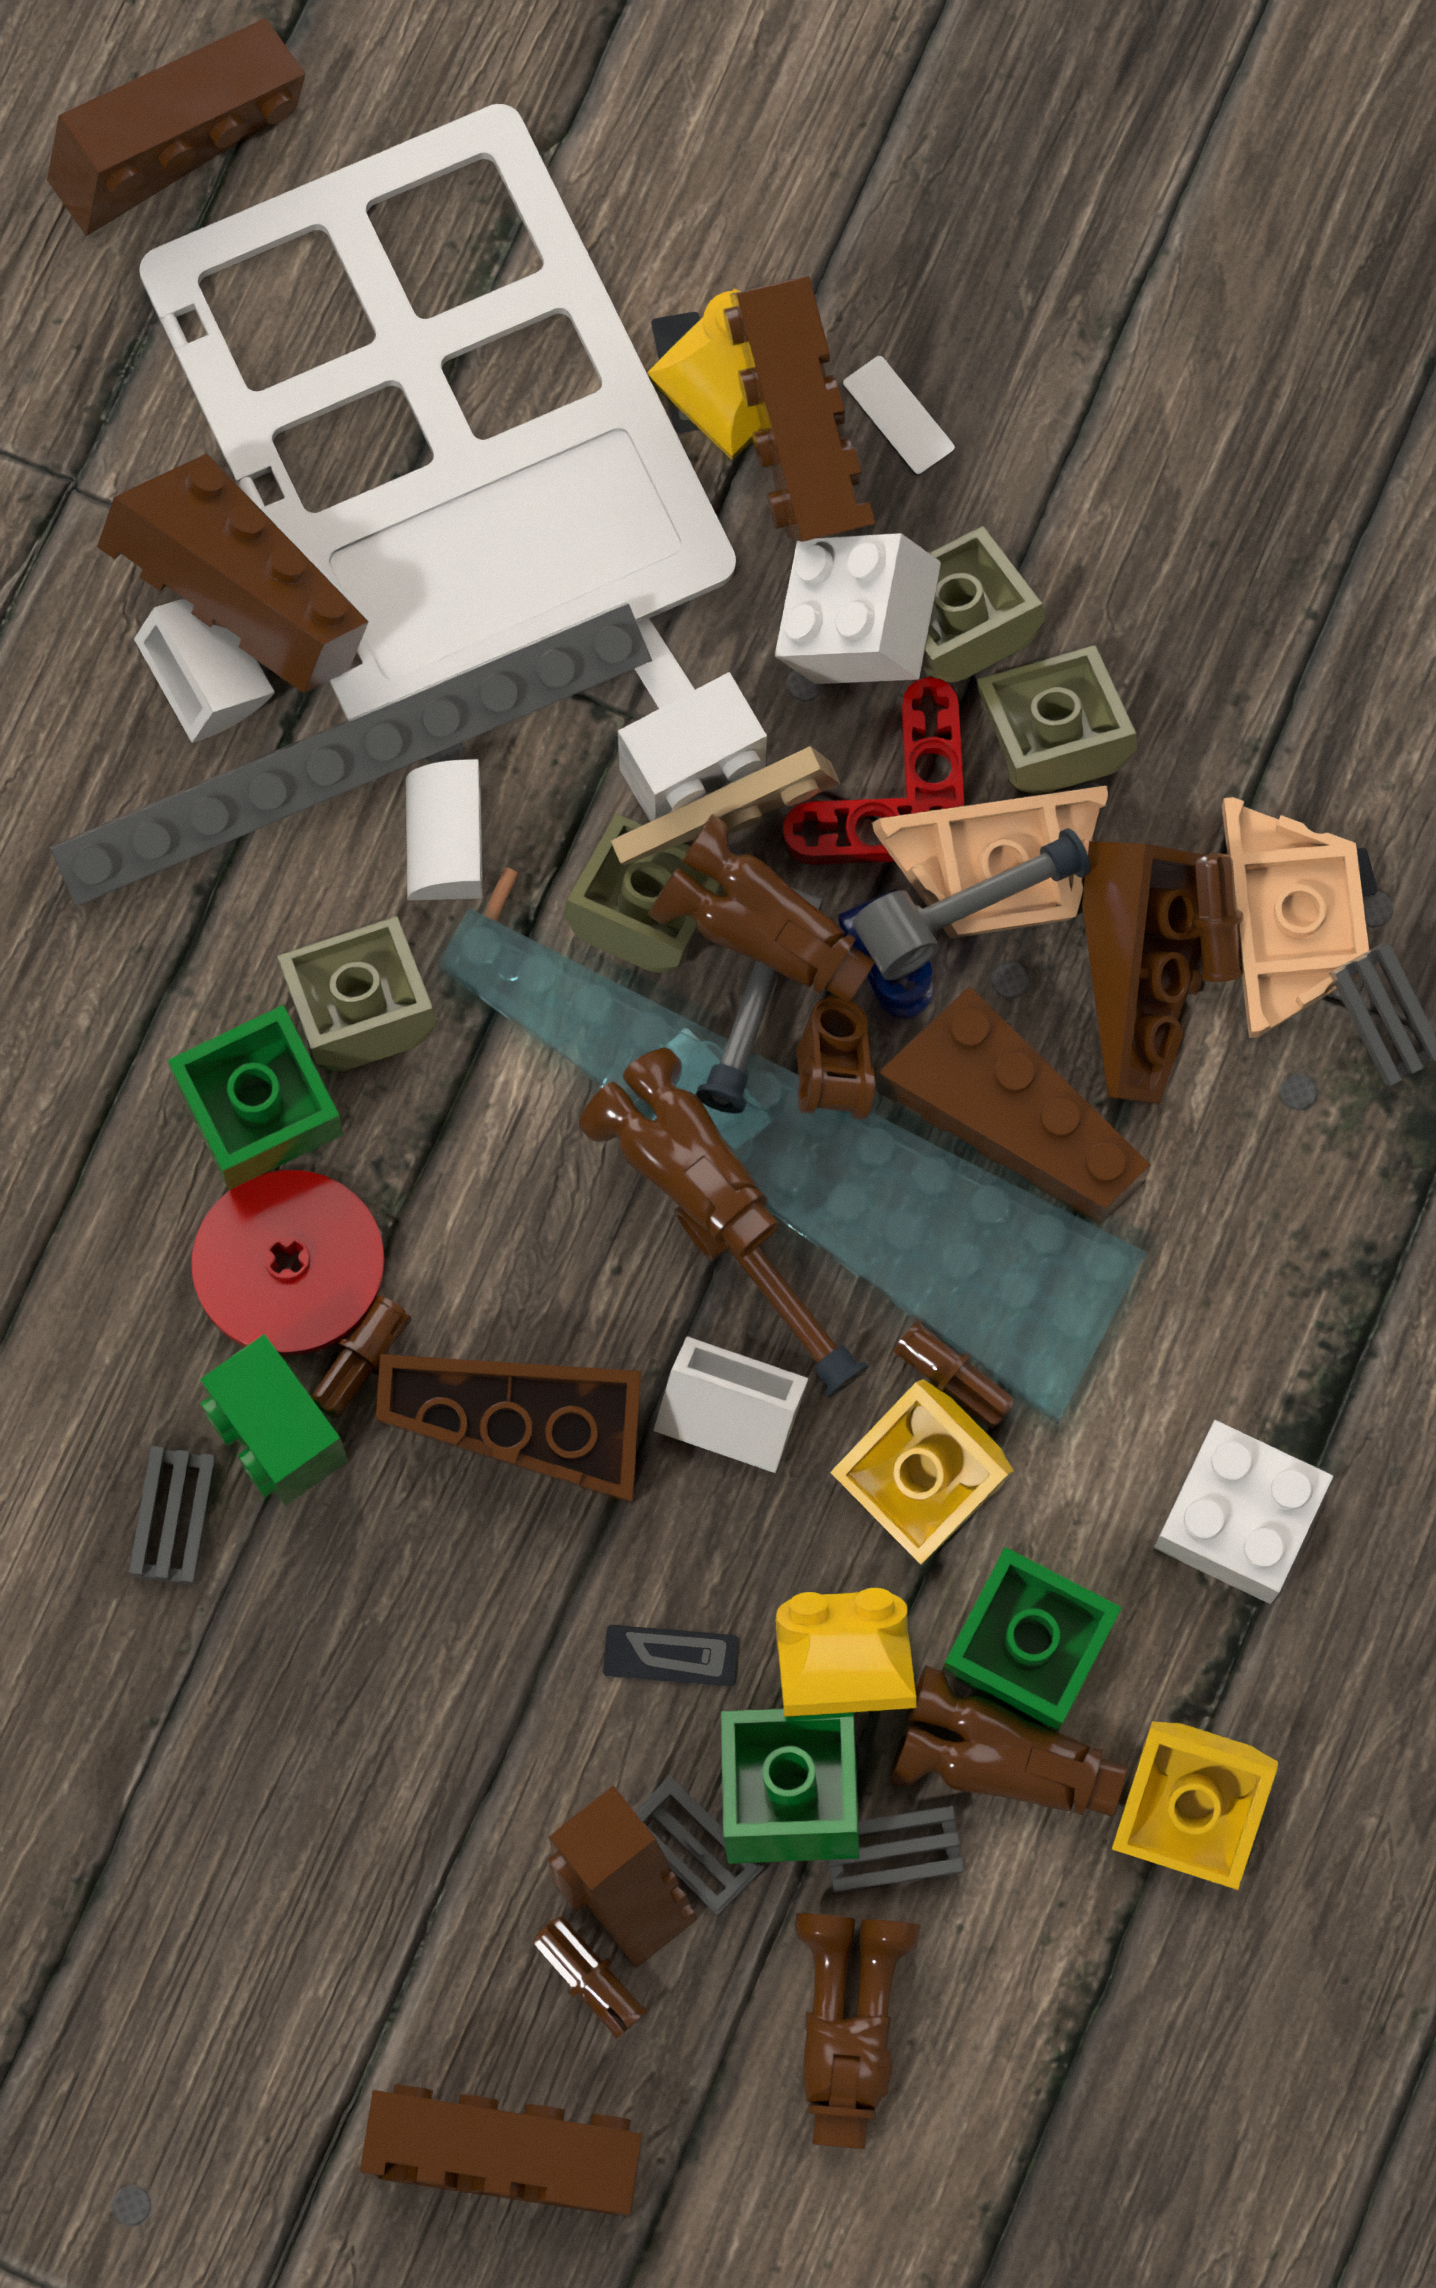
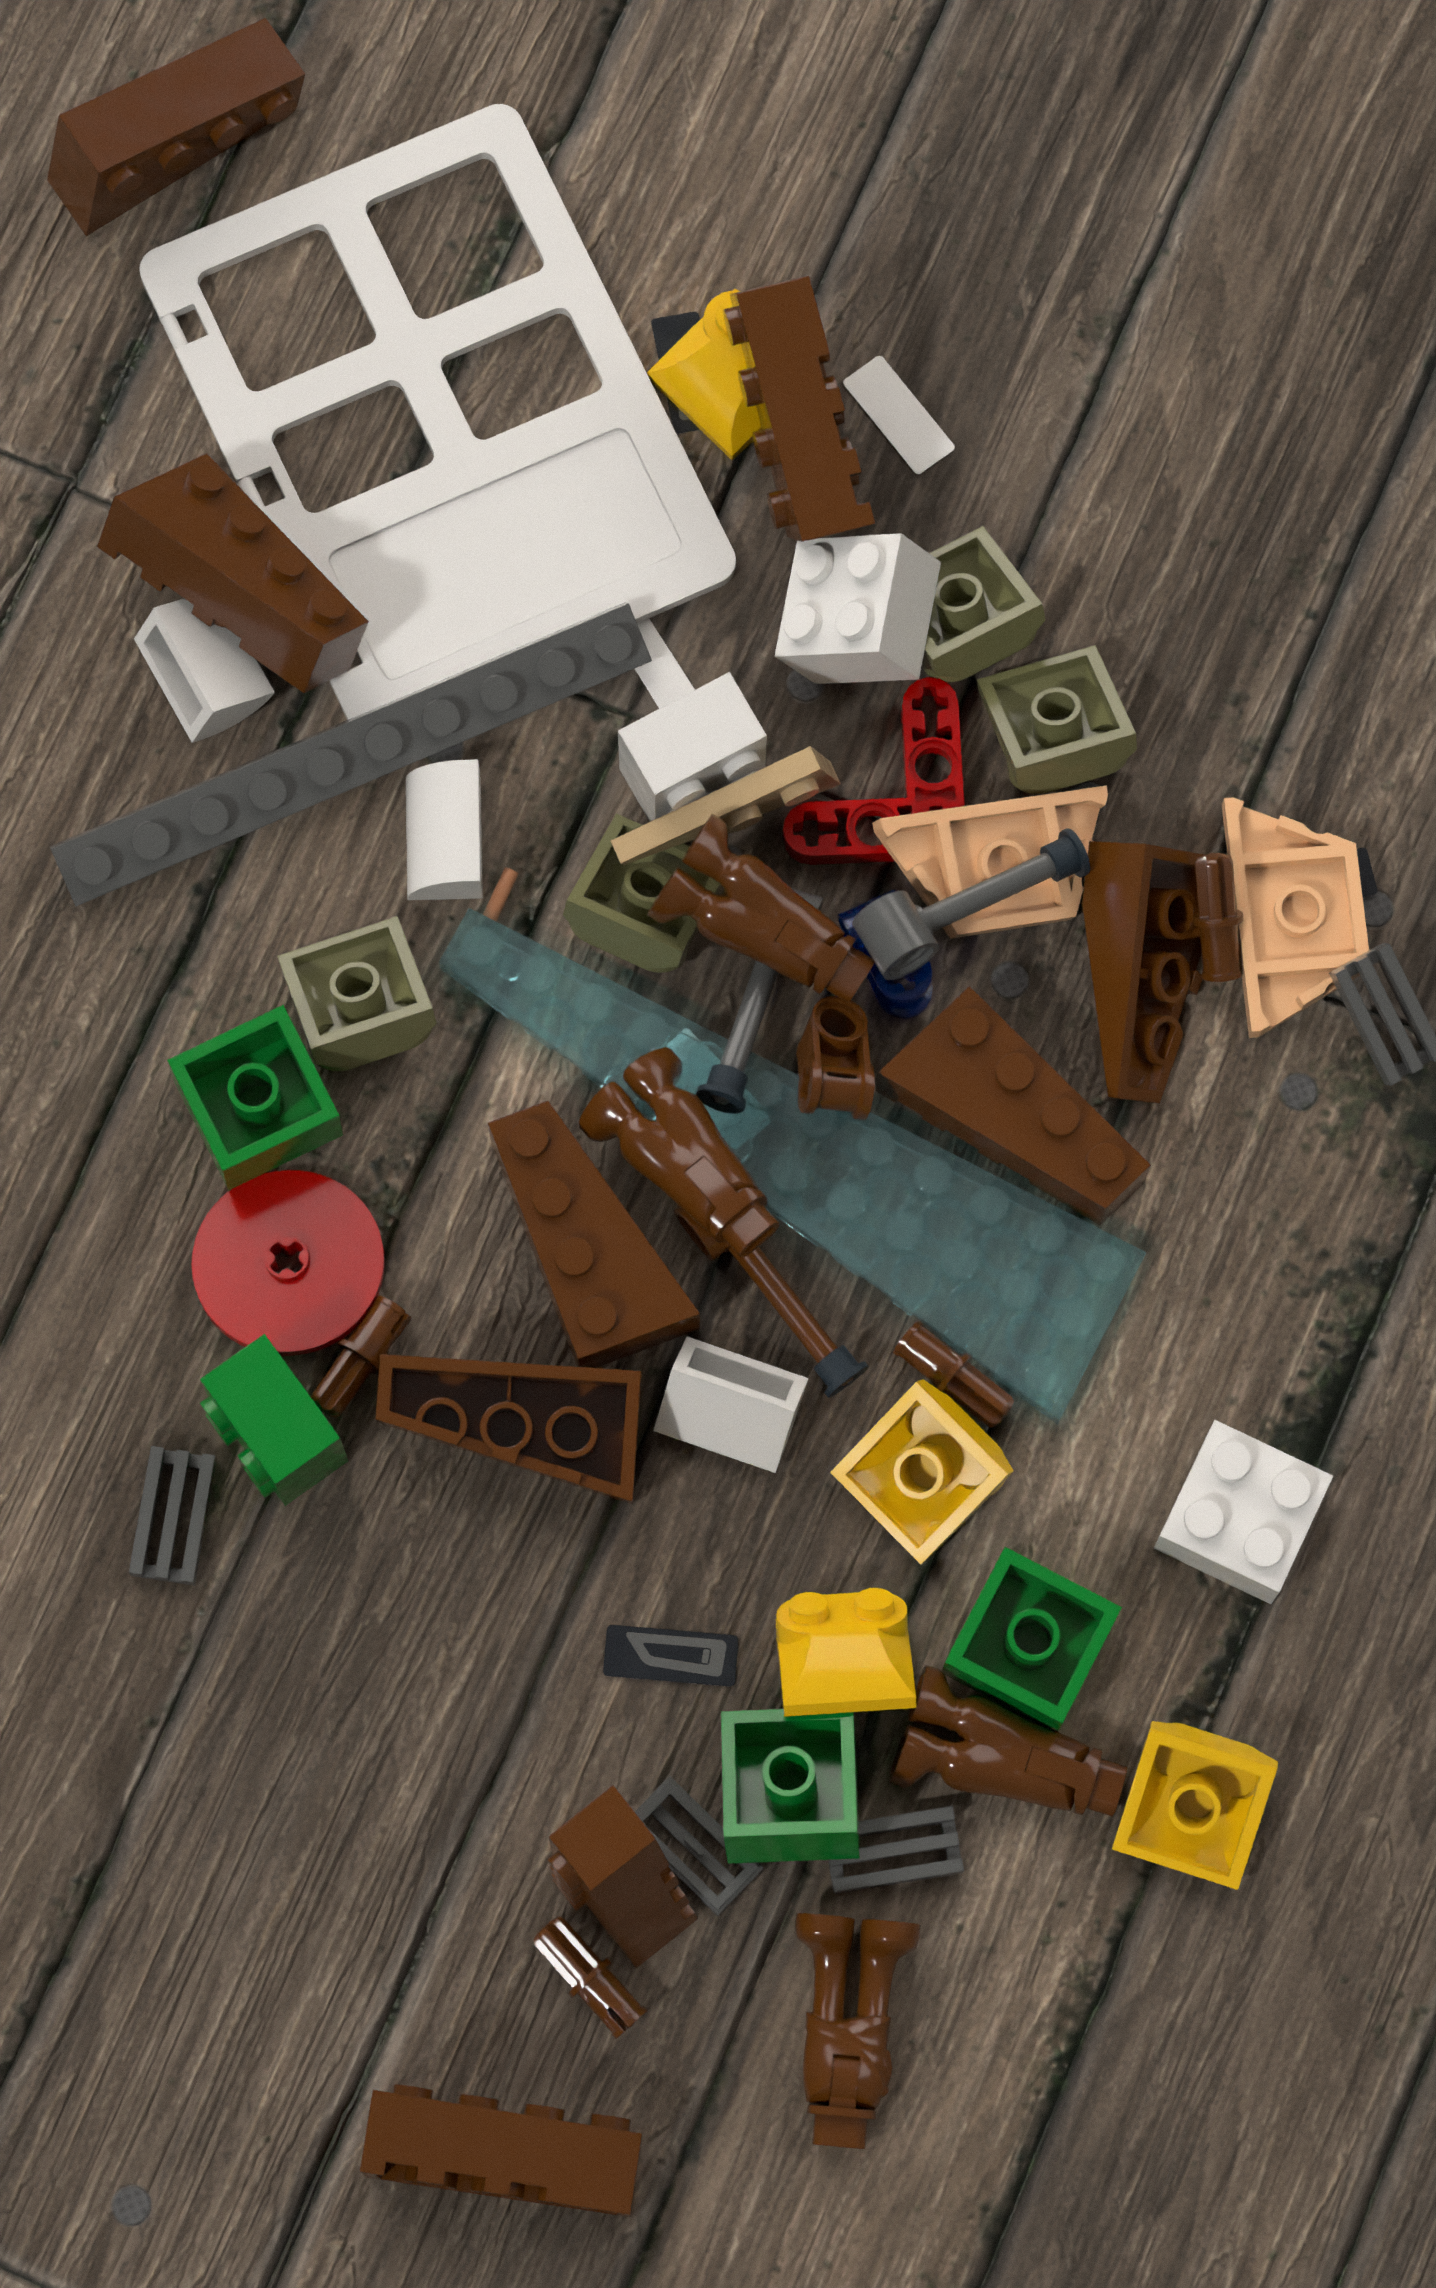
none -> reddish brown wedge [488,1101,700,1368]

